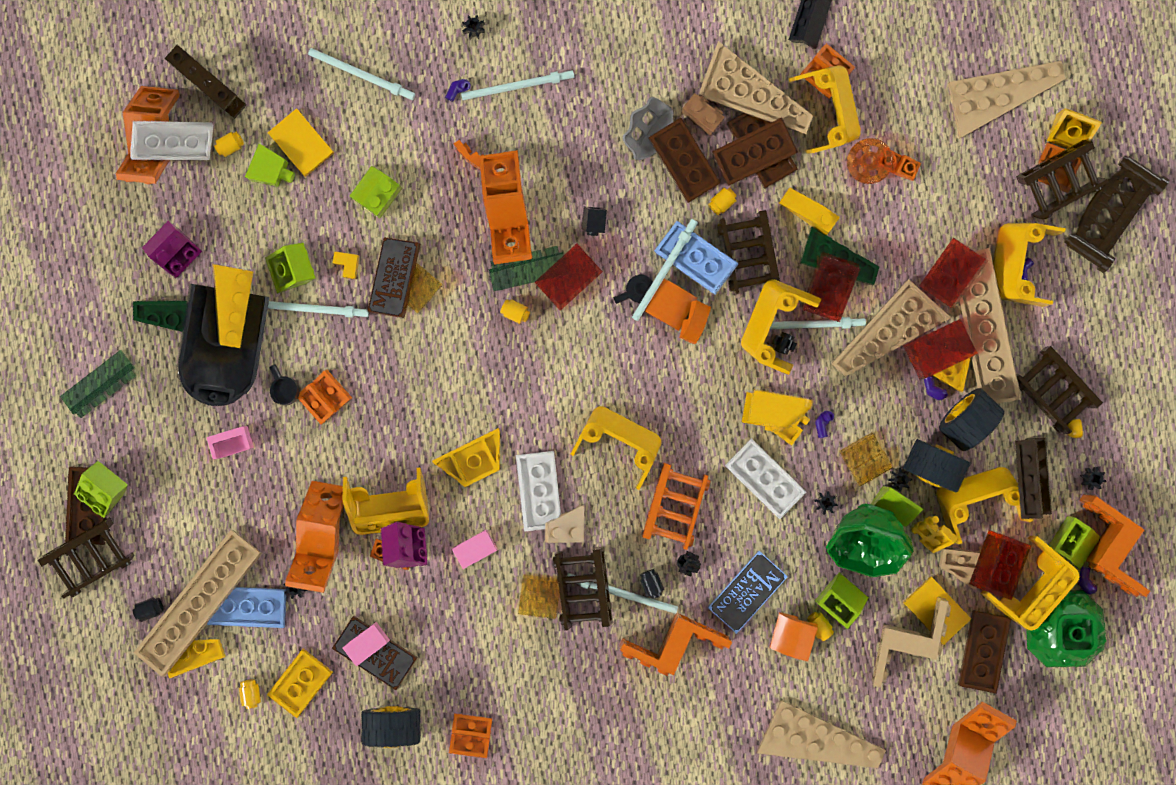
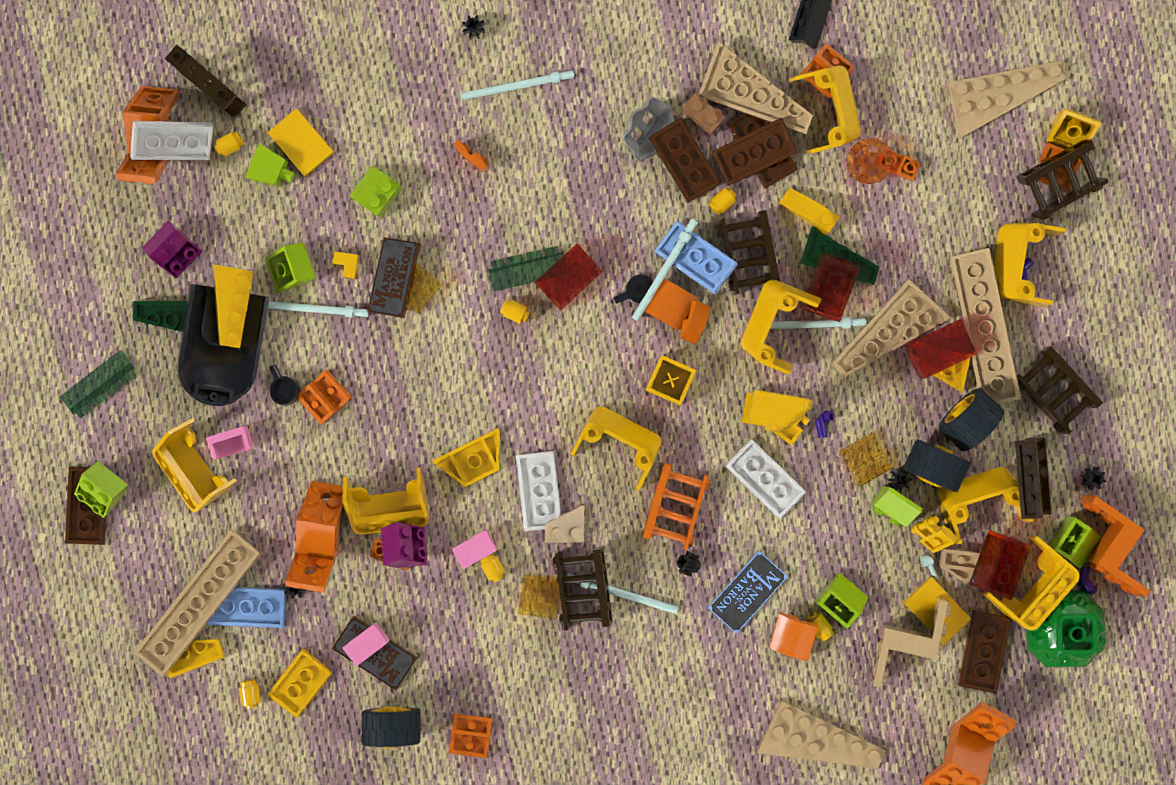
dark brown fence [37,517,135,599] -> none
black brick [132,597,164,622] -> none
light aqua bar [308,48,415,100] -> none
dark purple arm [445,79,471,102] -> none
orange bracket [479,150,532,264] -> none
black brick [582,206,607,236] -> none
orange bracket [619,613,732,676] -> none
black brick [640,569,665,599] -> none
black gear [772,332,797,355] -> none
black gear [813,491,838,515] -> none
green rock [825,504,914,577] -> none
clear red brick [919,238,989,308] -> none
dark purple arm [923,376,948,400] -> none
dark brown piece [1064,155,1170,274] -> none
yellow piece [1067,419,1083,438] -> none
none -> yellow windscreen [152,418,237,513]
none -> yellow brick [480,553,506,582]
none -> yellow brick [645,355,697,406]
none -> light aqua hand [920,555,939,580]

